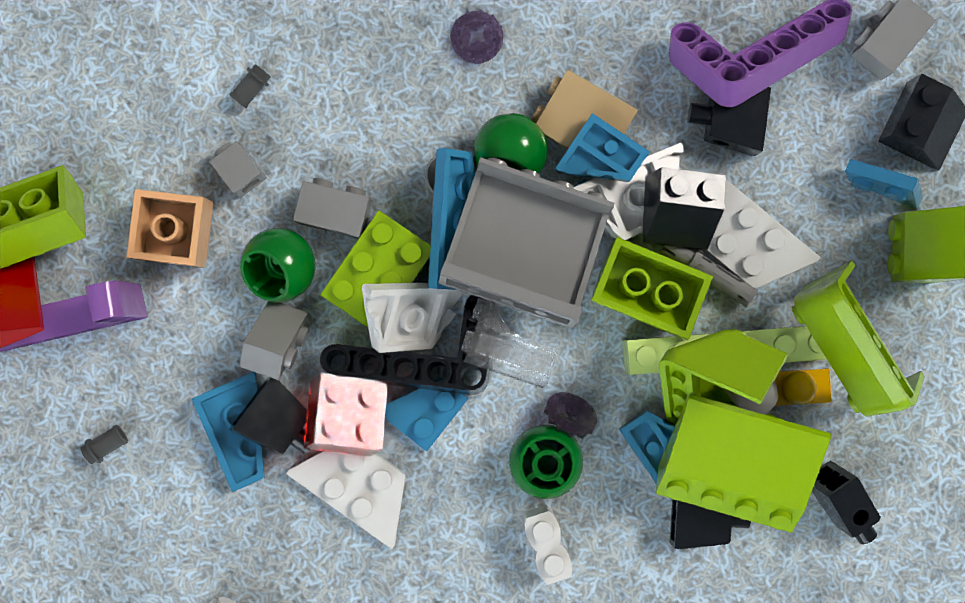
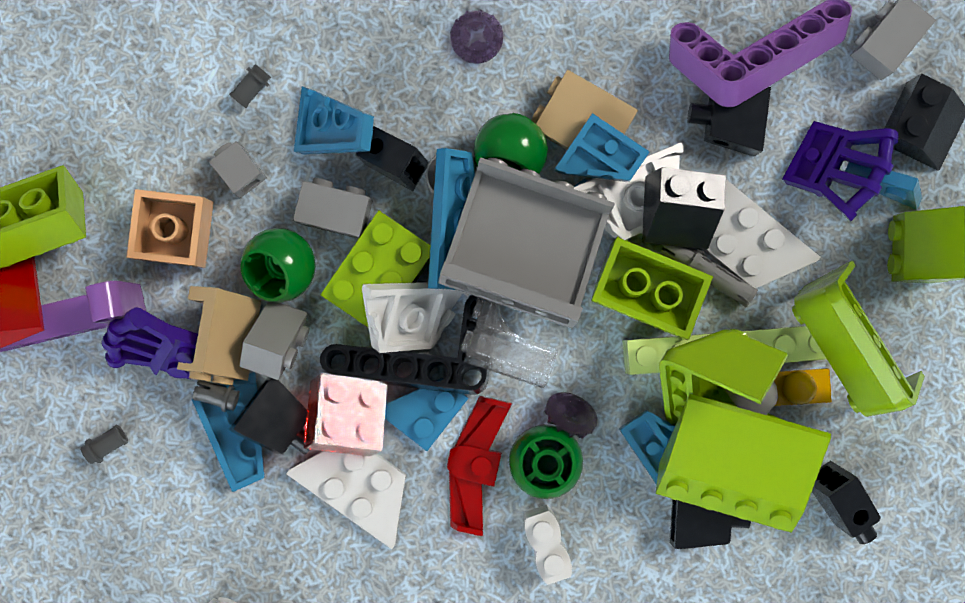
none -> dark purple plate [101,307,198,380]
none -> tan panel [177,286,261,385]
none -> dark grey pin [193,380,240,412]
none -> dark azure wing [294,86,374,155]
none -> black torso [355,126,429,192]
none -> red plate [447,396,512,536]
none -> dark purple plate [782,121,899,221]

